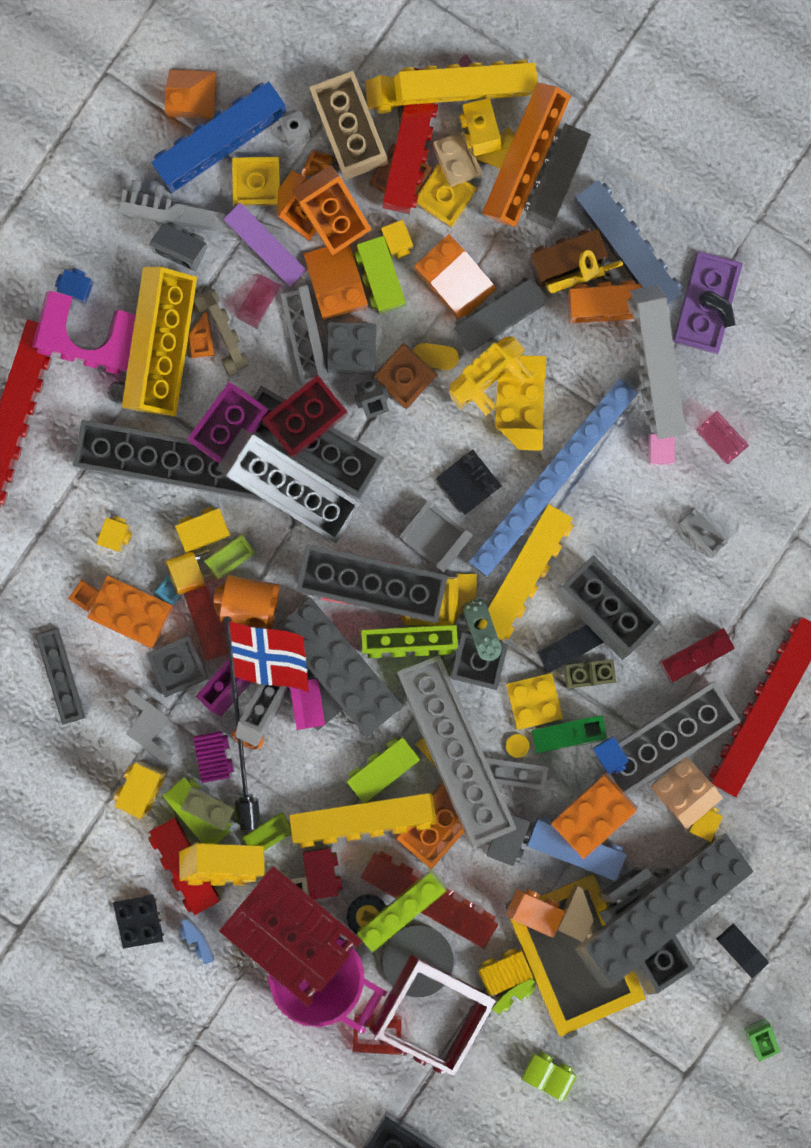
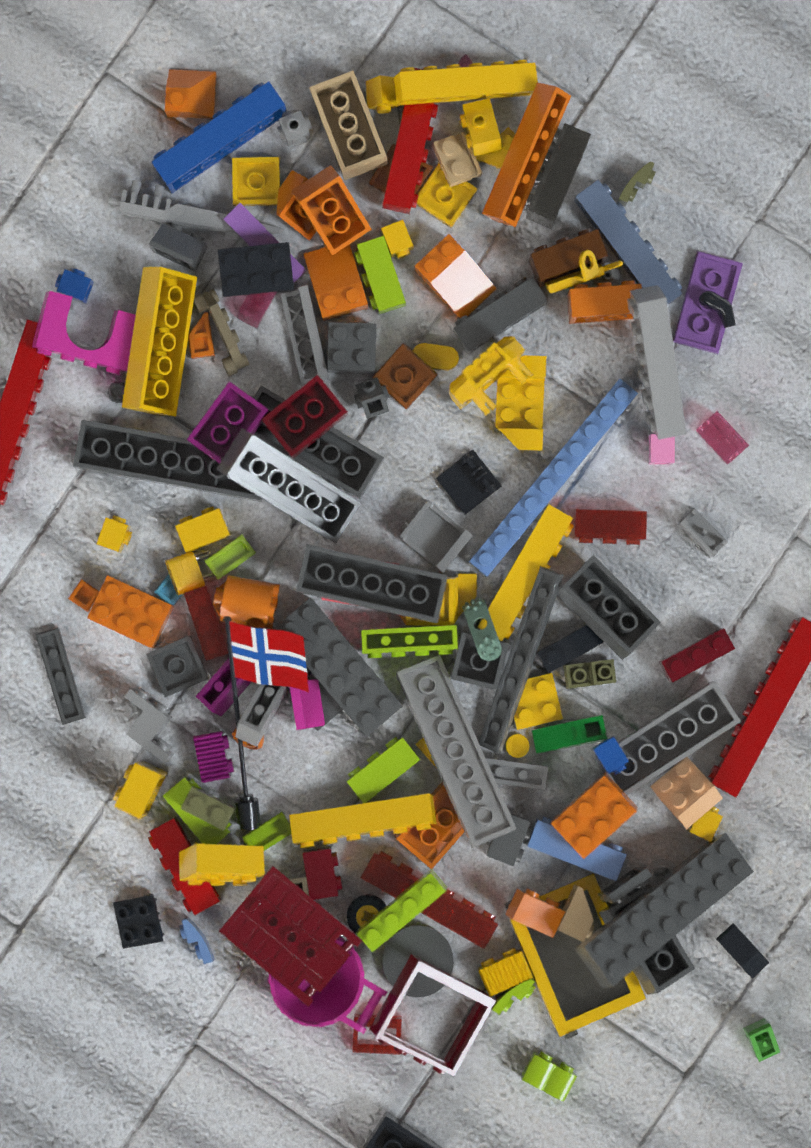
orange tile [301,150,334,176] -> none
none -> black brick [217,242,294,297]
none -> dark grey tile [479,566,564,753]
none -> clear red brick [573,509,647,545]
none -> olive slope [618,161,656,206]

